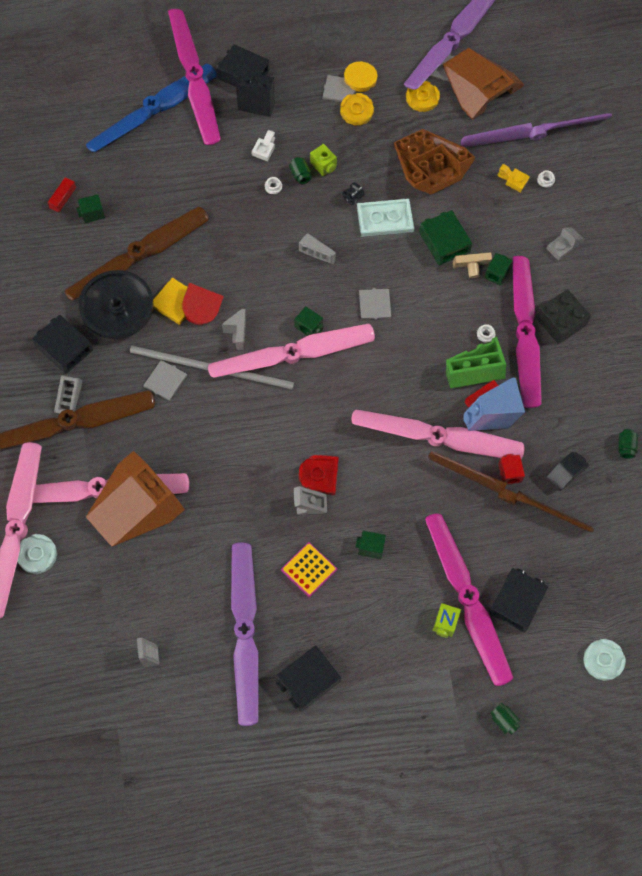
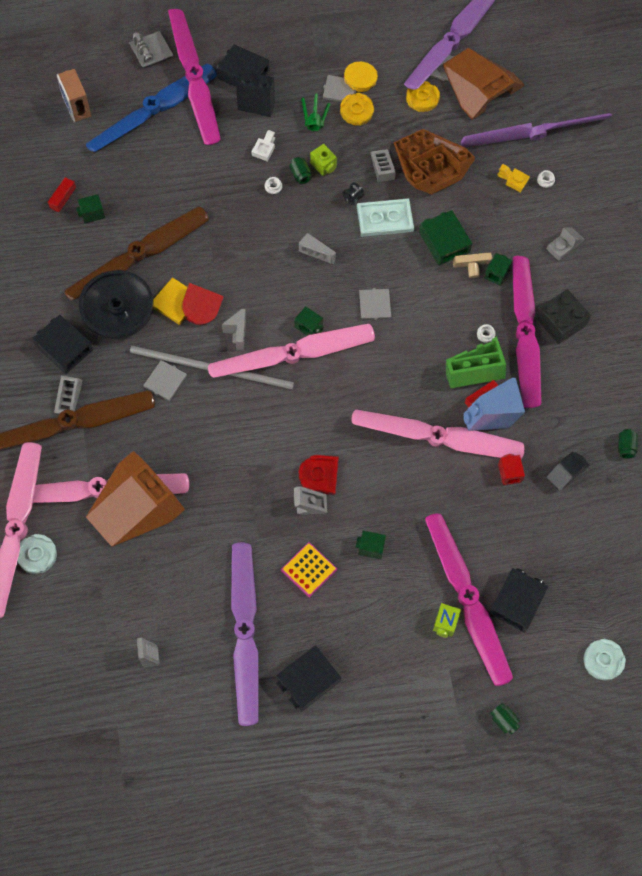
reddish brown piece [428,451,594,532] -> none
none -> nougat piece [57,69,91,122]
none -> light grey hinge [129,31,173,68]
none -> green plant [301,93,330,131]
none -> light grey slope [370,149,396,182]

